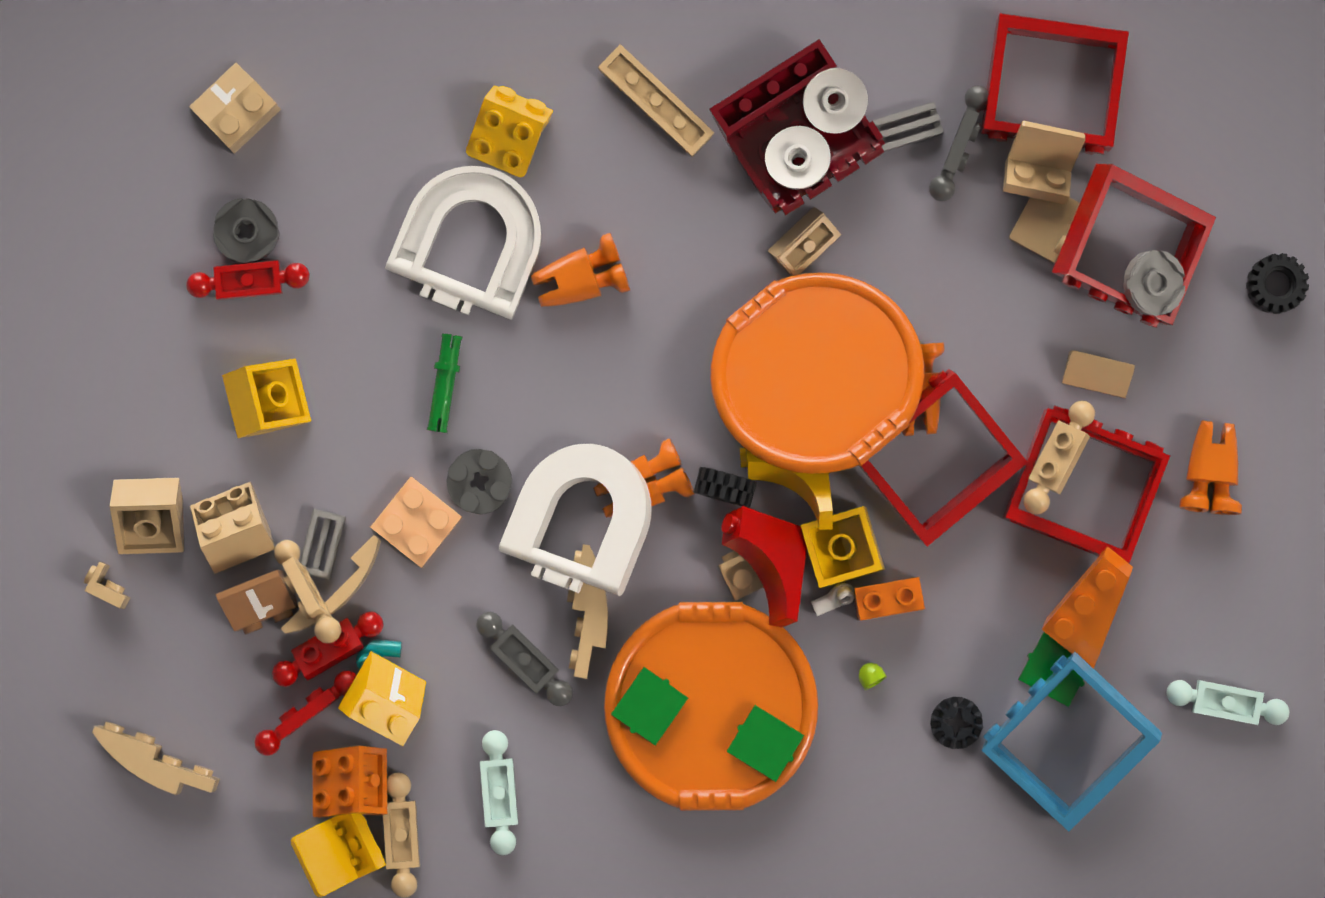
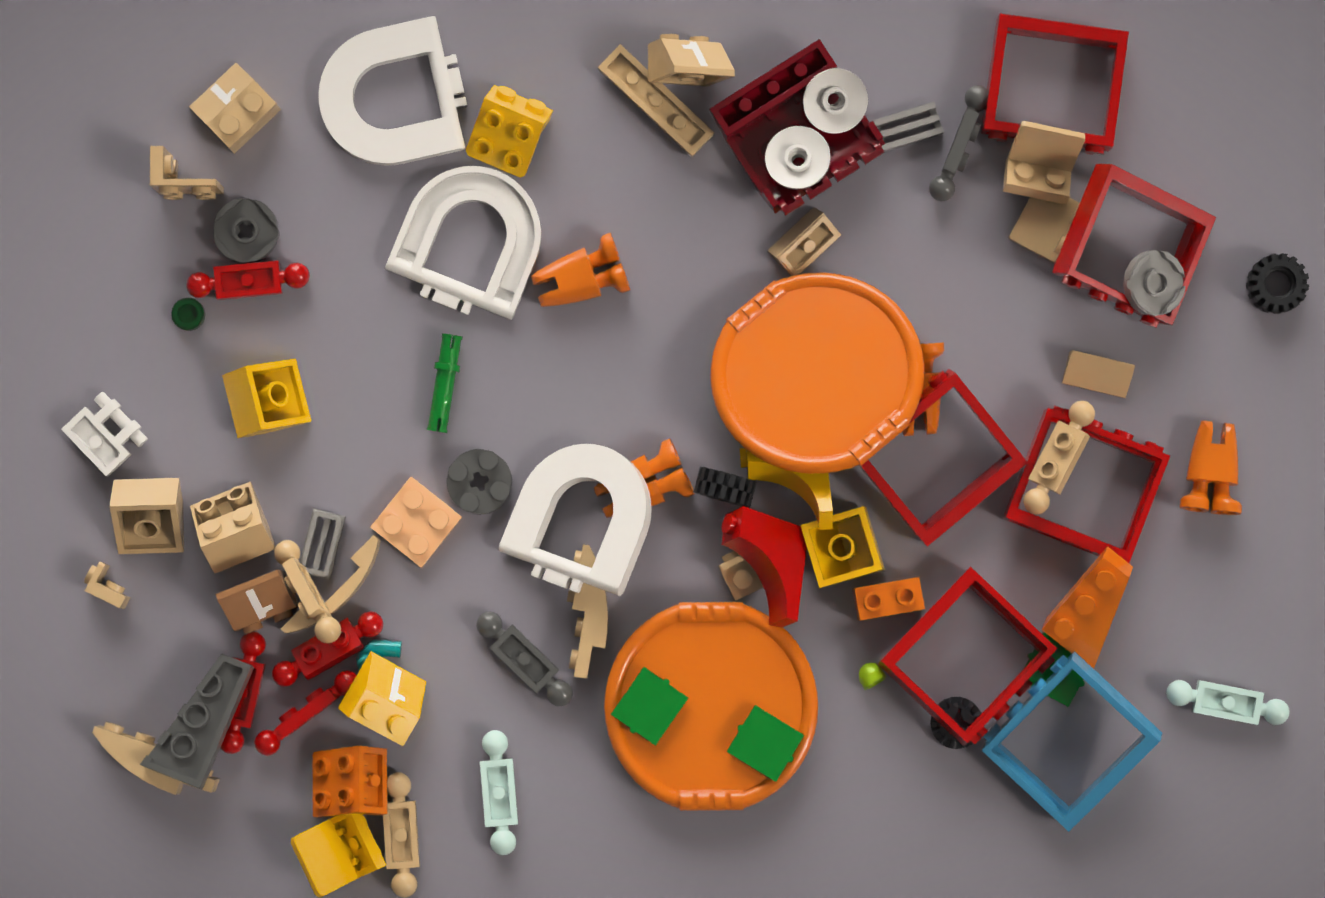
white arm [811,583,855,616] -> none
none -> white plate [61,392,148,477]
none -> dark grey wing [140,654,254,790]
none -> tan bracket [150,146,224,200]
none -> dark green tile [171,298,206,331]
none -> red plate [220,631,266,754]
none -> white piece [319,16,468,166]
none -> tan slope [648,34,735,87]
none -> red window [878,567,1057,746]

